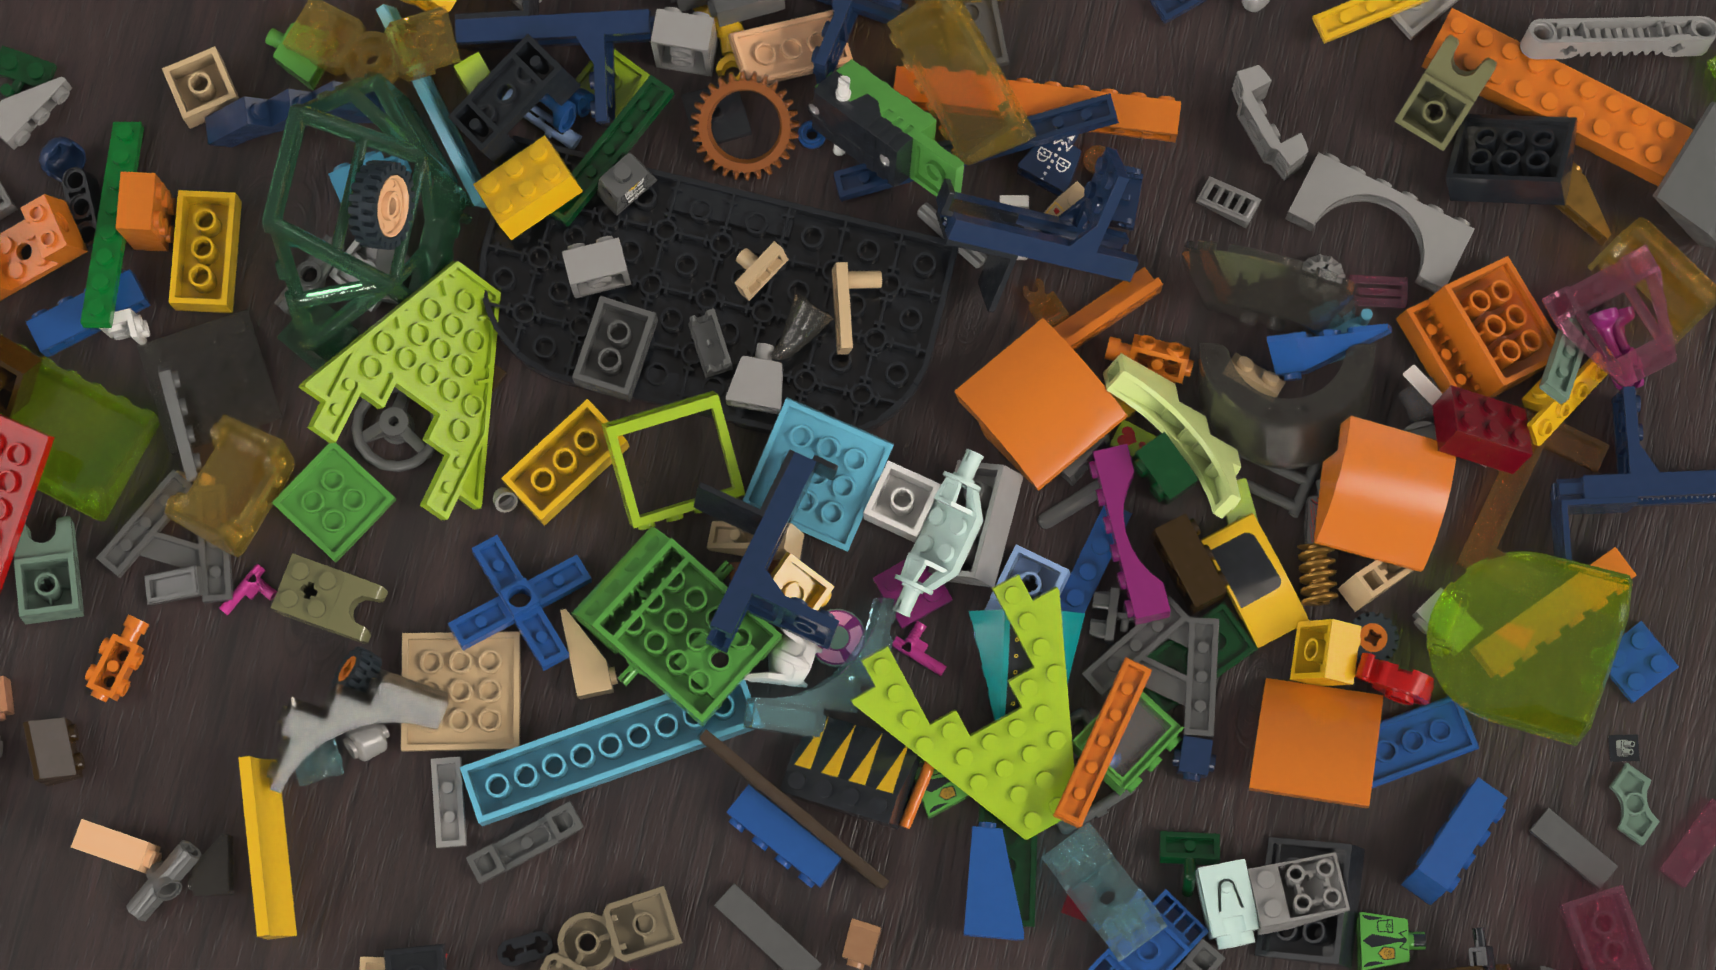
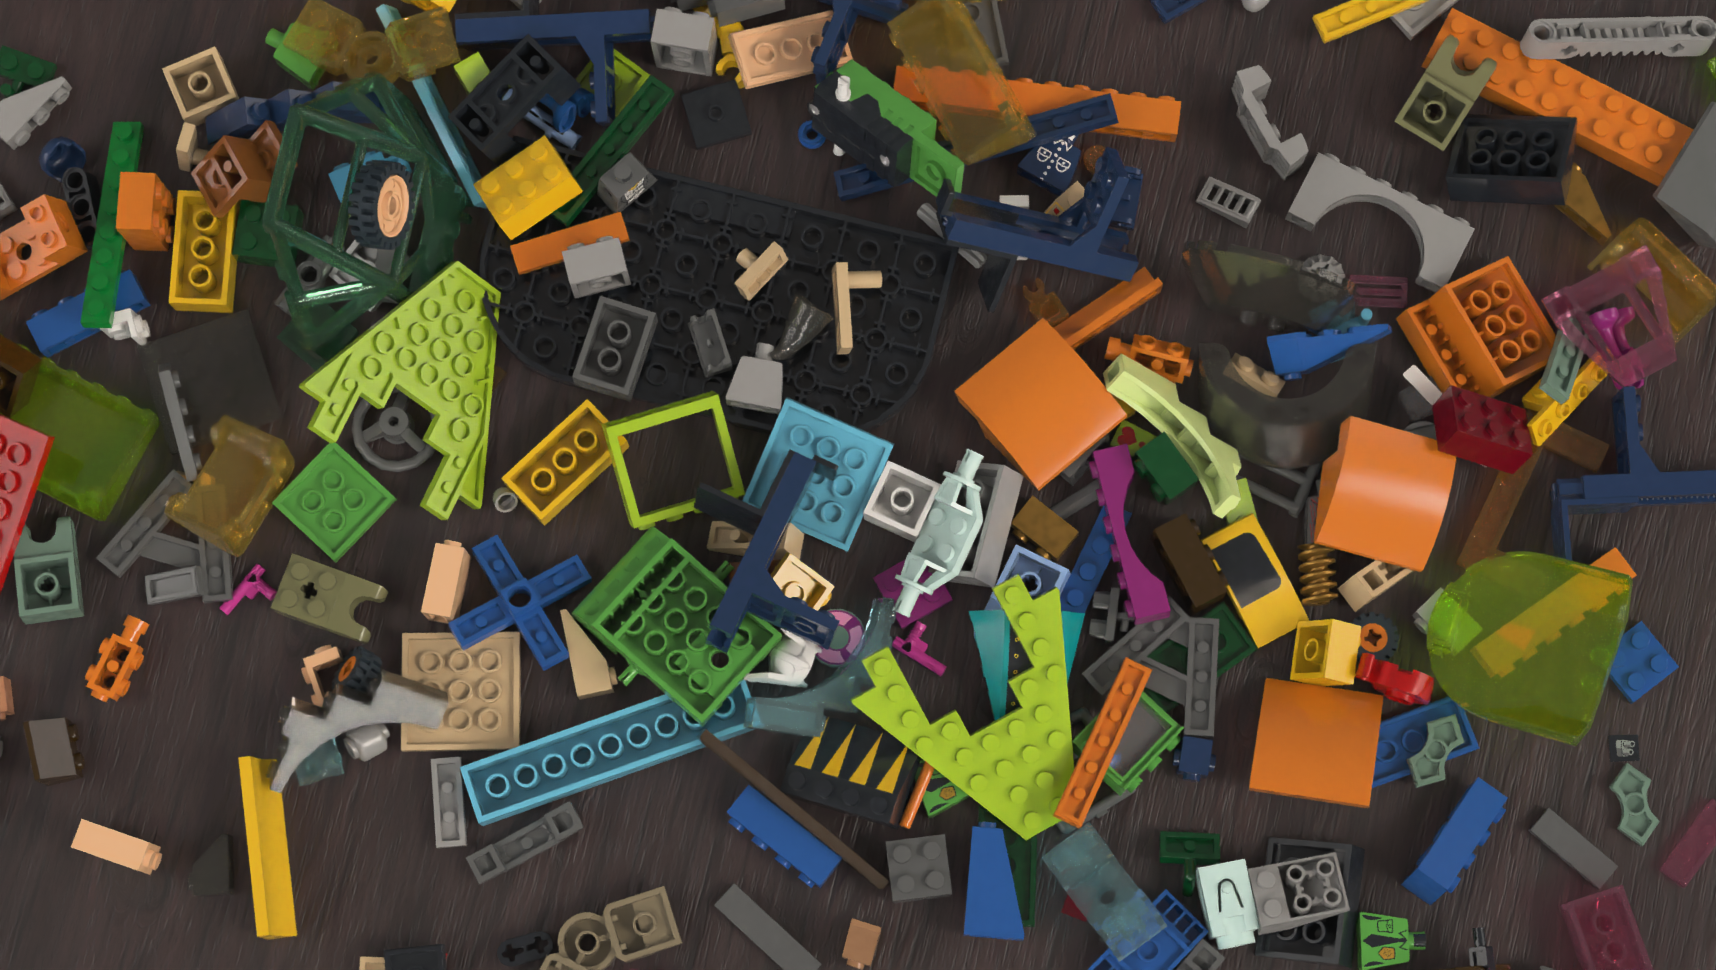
dark grey piece [126,840,202,922] -> none
dark orange piece [690,70,800,181] -> none
none -> tan piece [176,122,209,172]
none -> dark orange bracket [191,120,298,218]
none -> dark green brick [232,199,304,270]
none -> light nougat bracket [301,645,344,717]
none -> light nougat brick [421,540,471,624]
none -> orange tile [510,212,630,275]
none -> dark grey brick [885,834,952,903]
none -> pearl gold brick [1011,495,1079,562]
none -> sand green tile [1407,714,1464,788]

